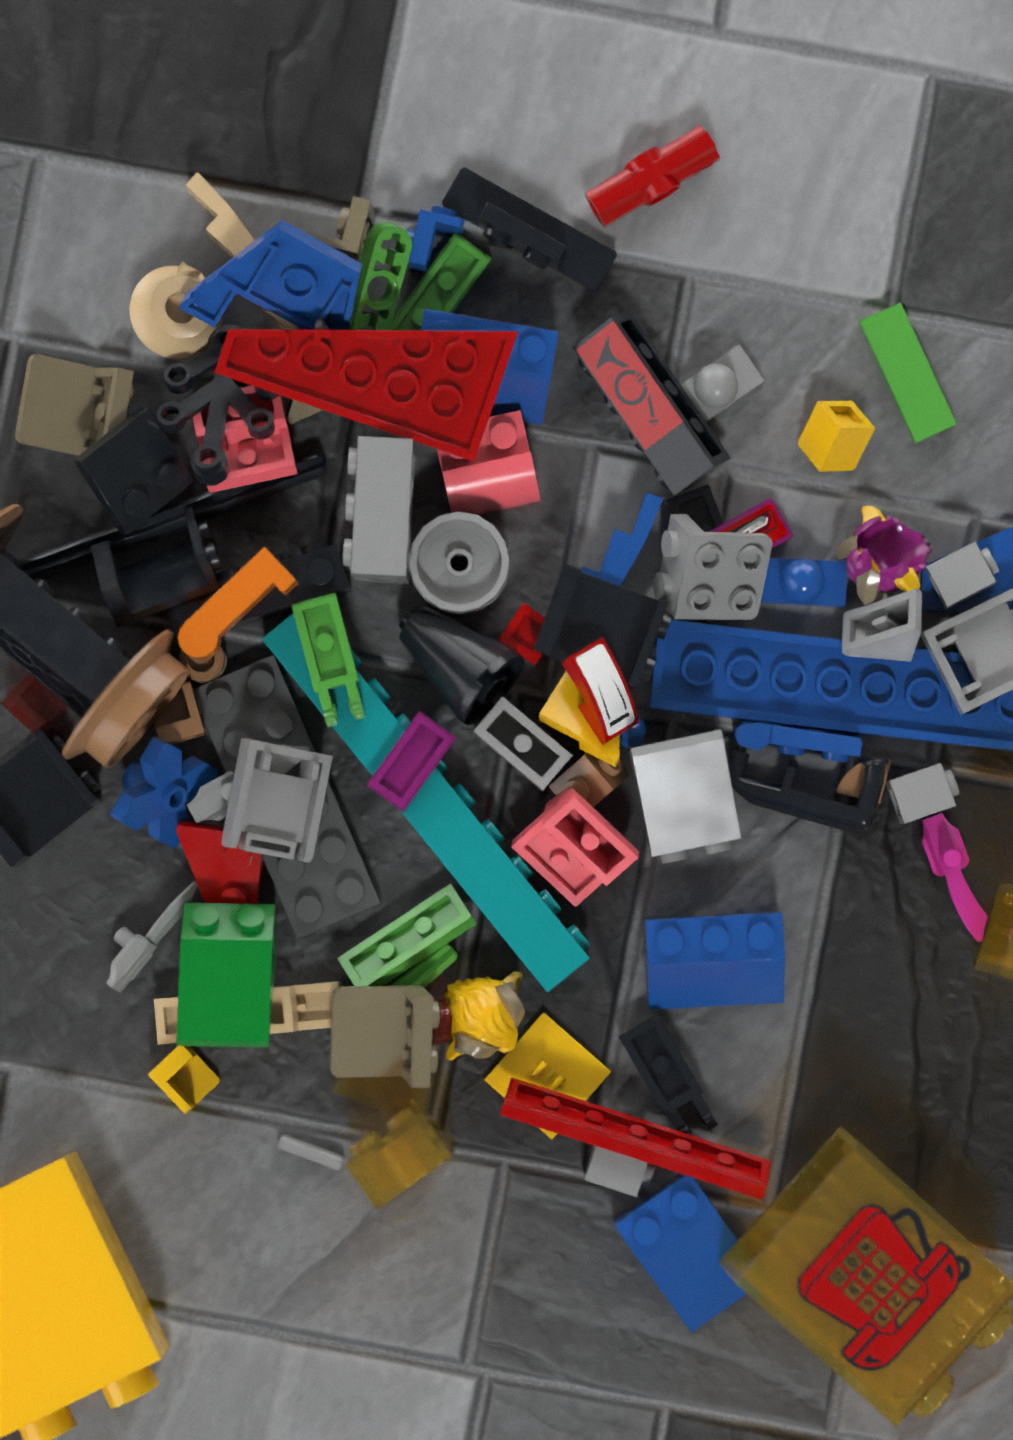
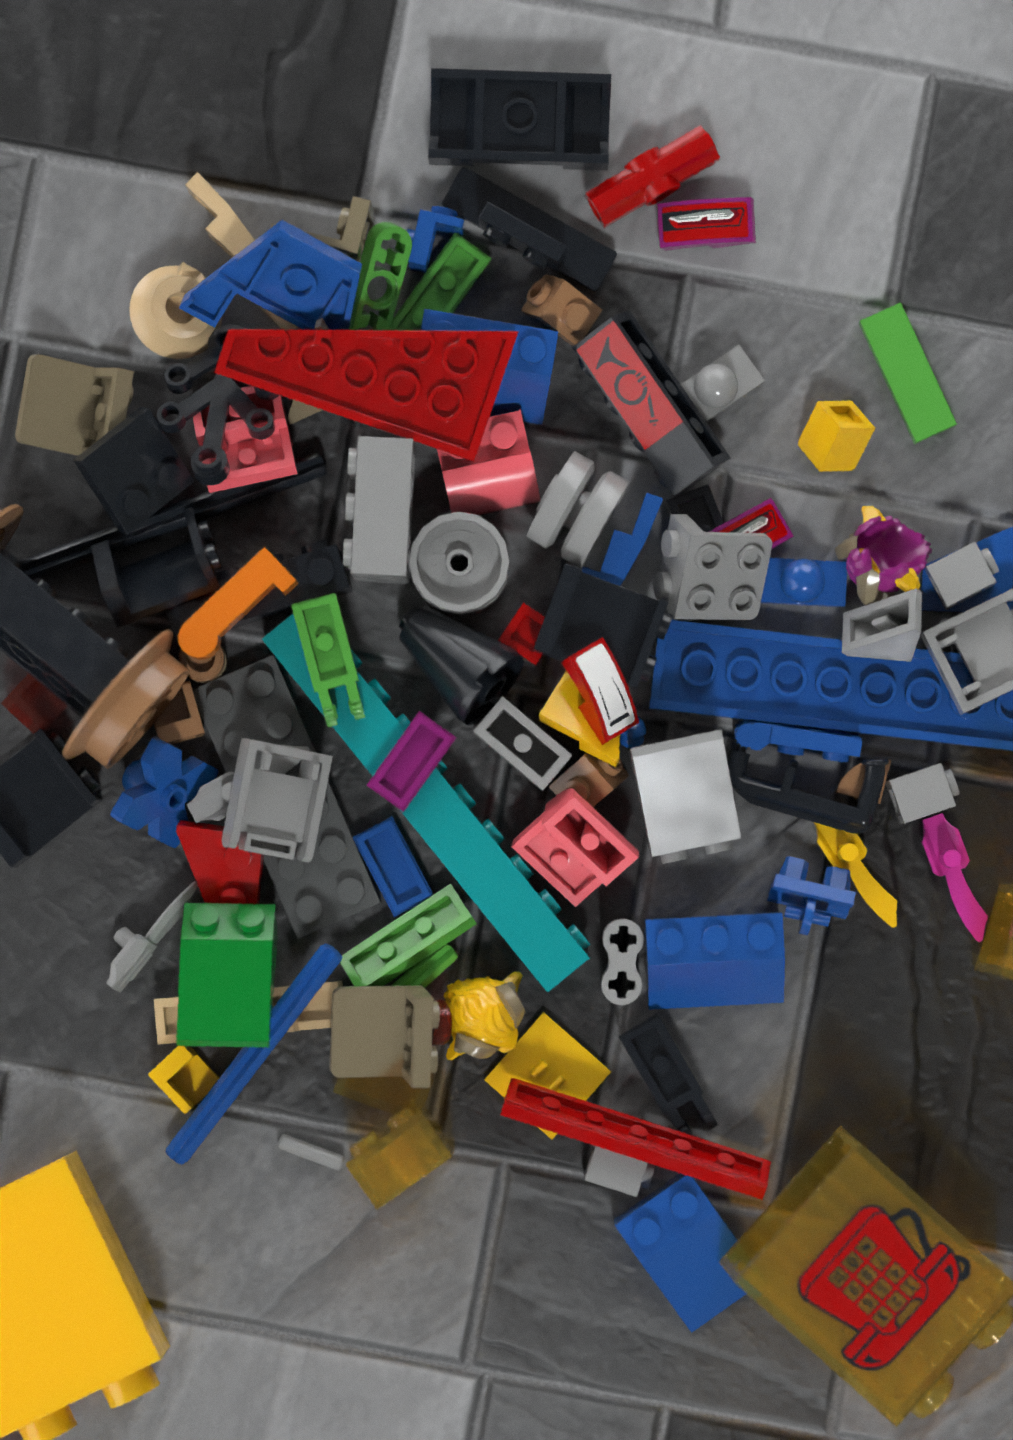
none -> blue axle [165,943,342,1165]
none -> blue tile [352,817,434,917]
none -> black piece [428,68,611,171]
none -> medium nougat bracket [522,274,602,346]
none -> light grey wheel [526,451,630,569]
none -> light grey axle [600,918,644,1005]
none -> slope [657,197,756,251]
none -> blue hips [767,856,856,936]
none -> yellow piece [813,822,897,928]

